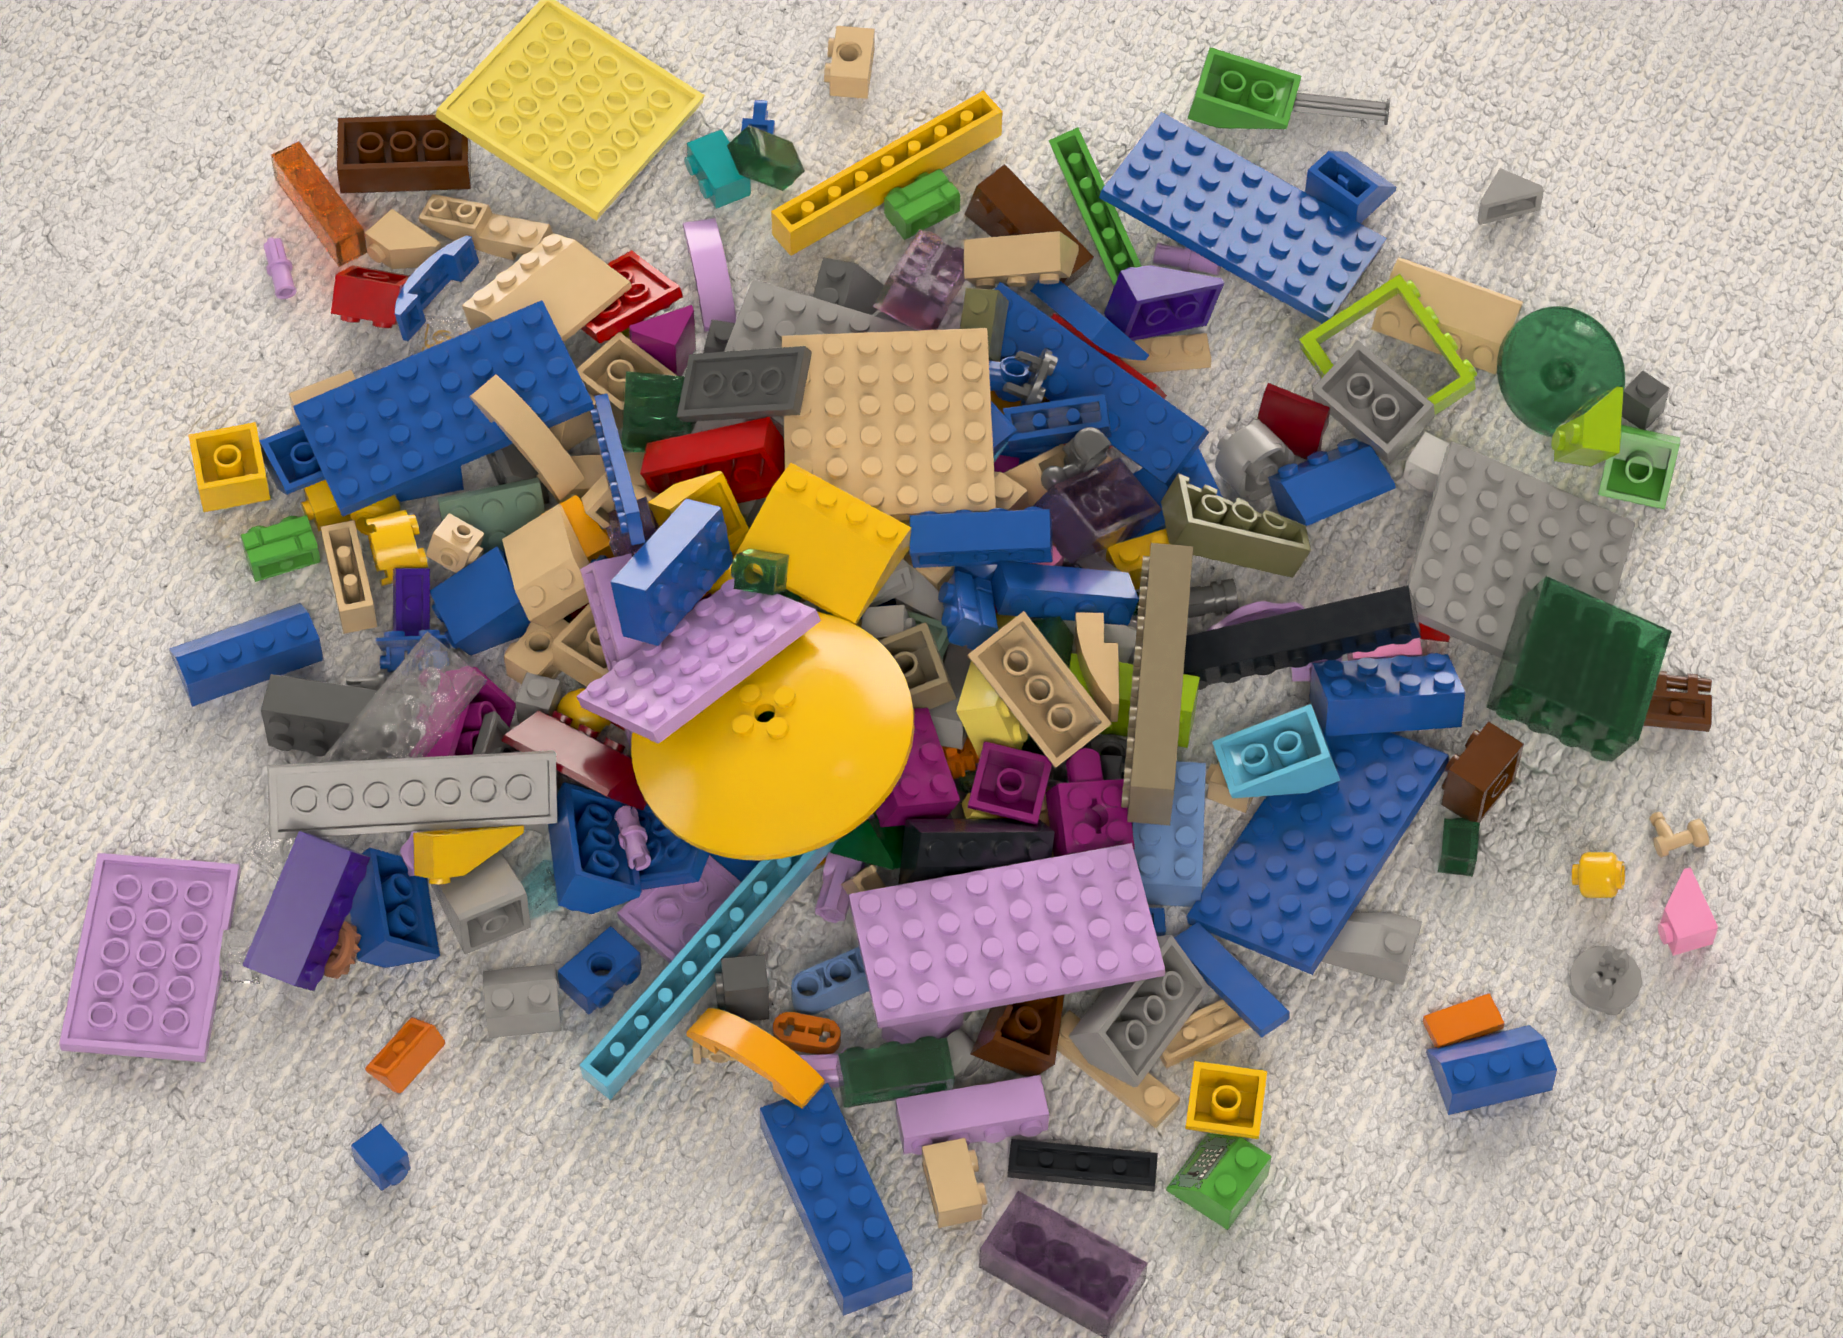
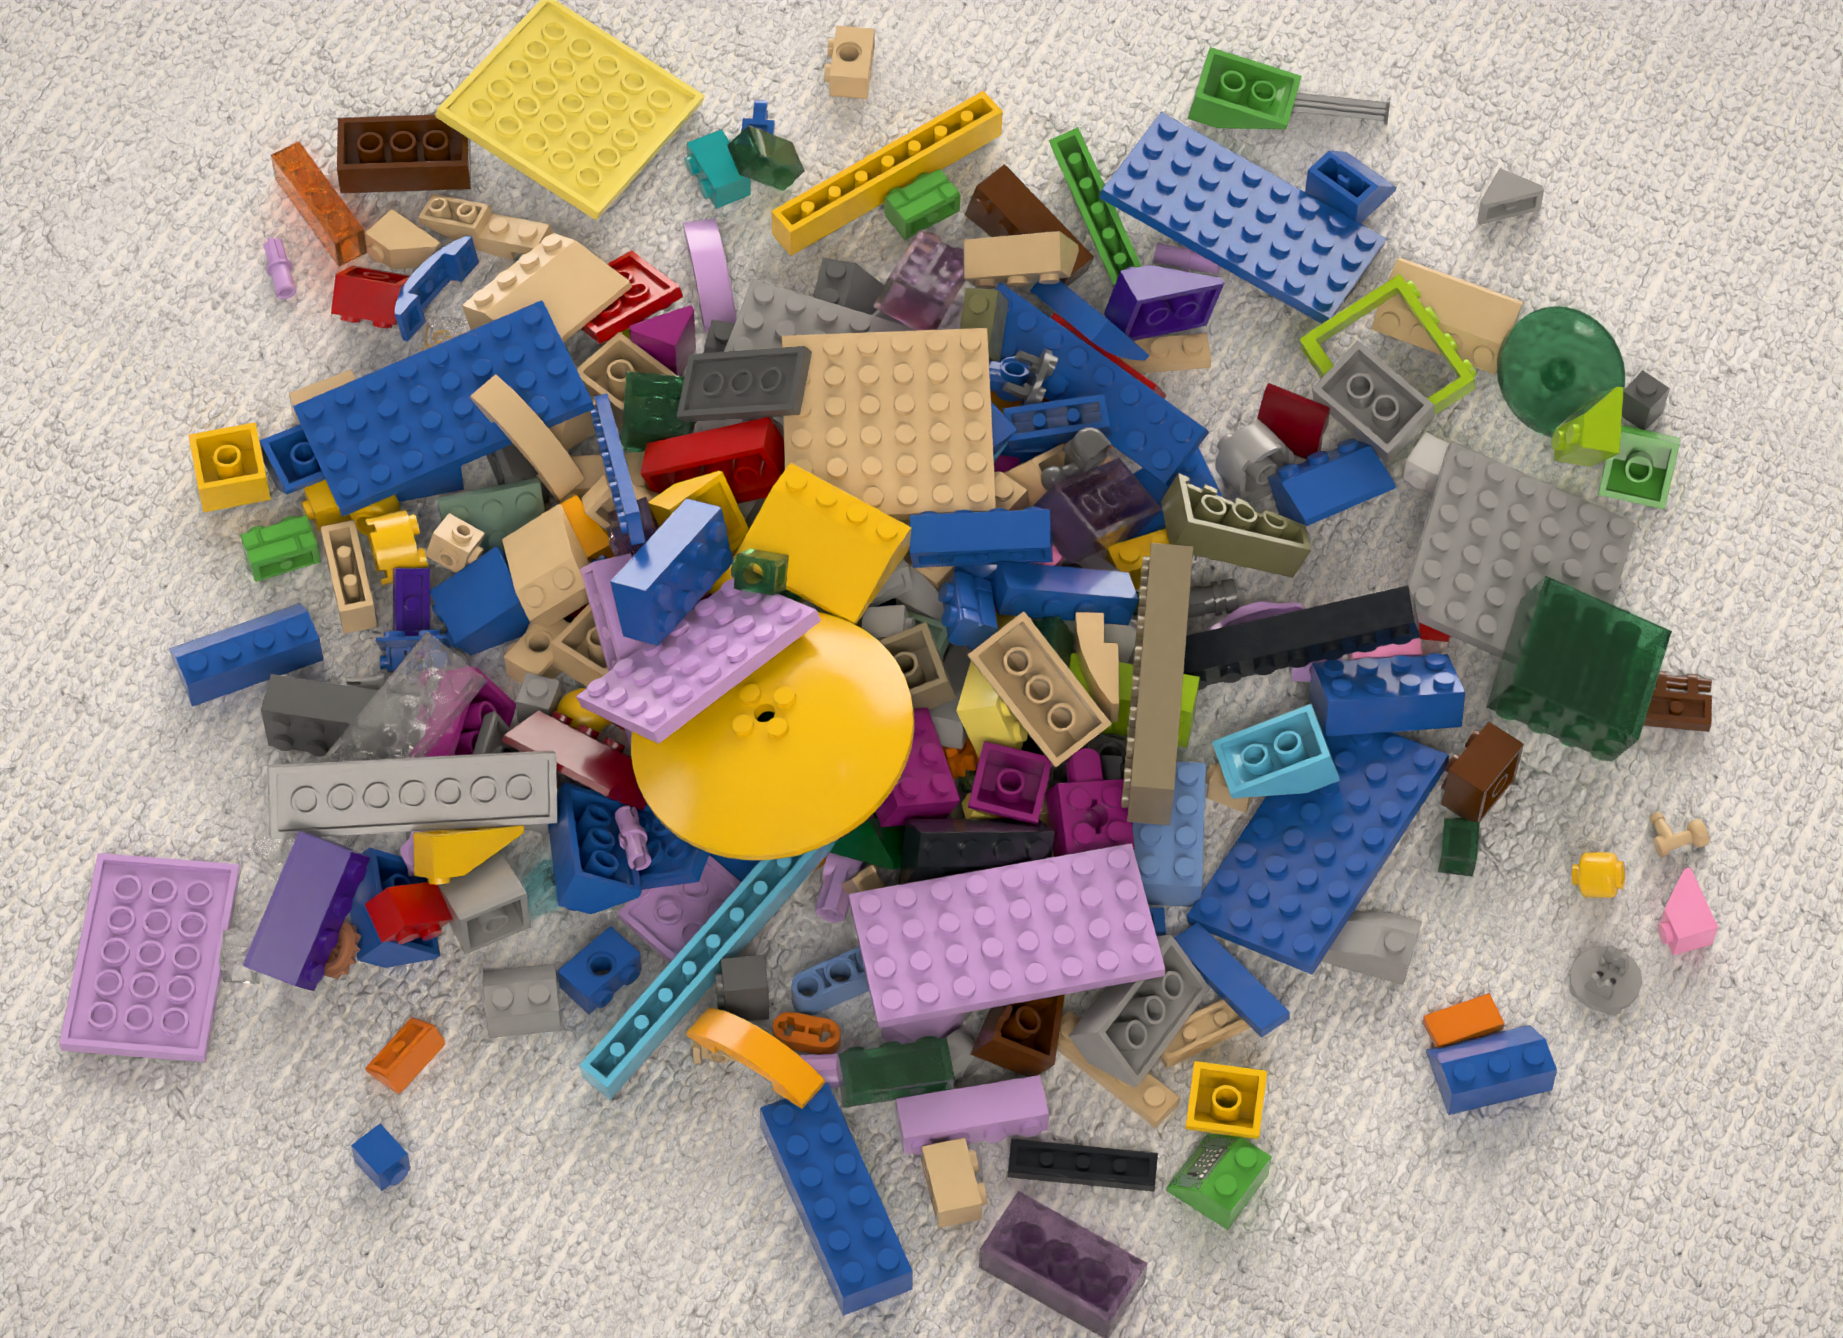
none -> red brick [365,882,453,944]

